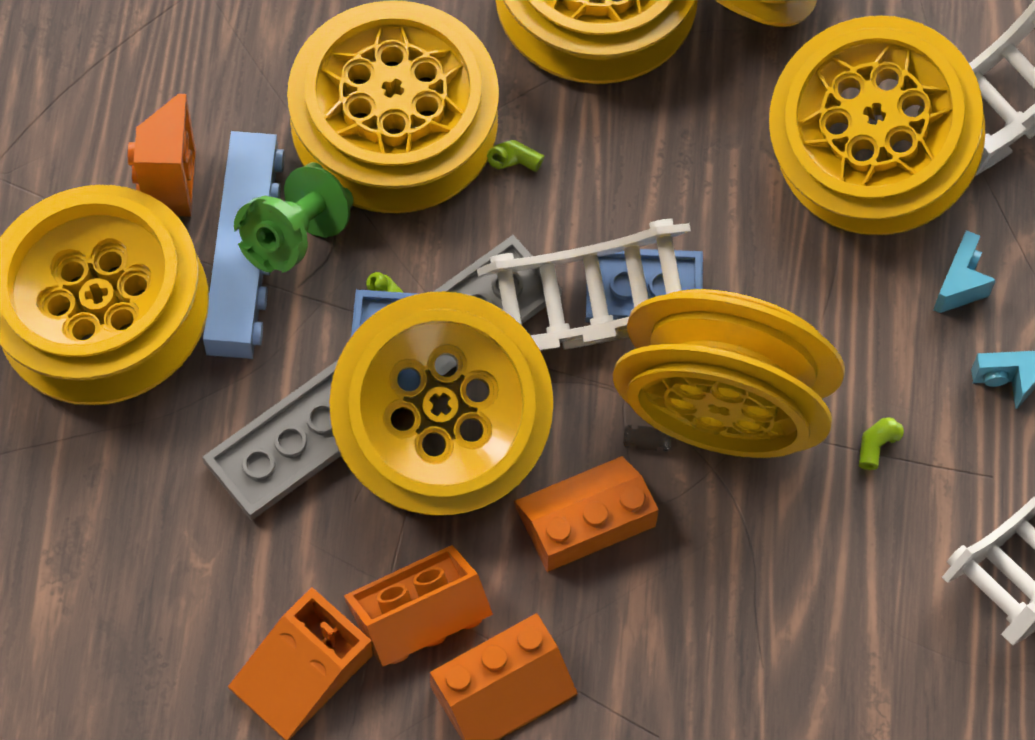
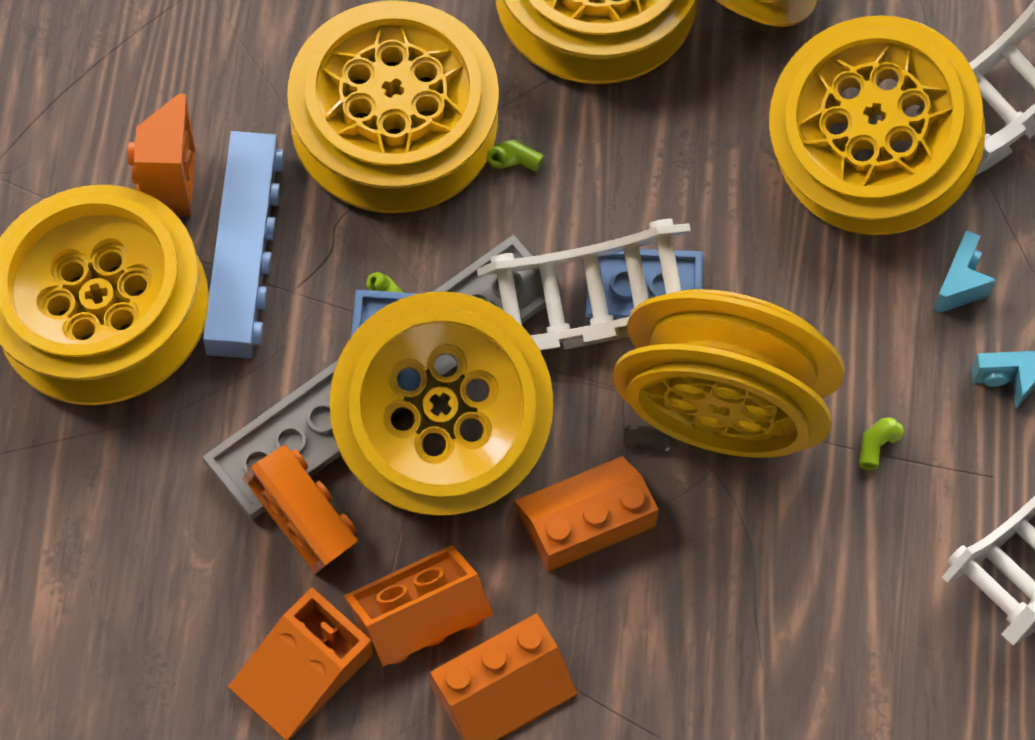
bright green piece [234,162,354,273] -> none
none -> orange slope [242,444,358,575]

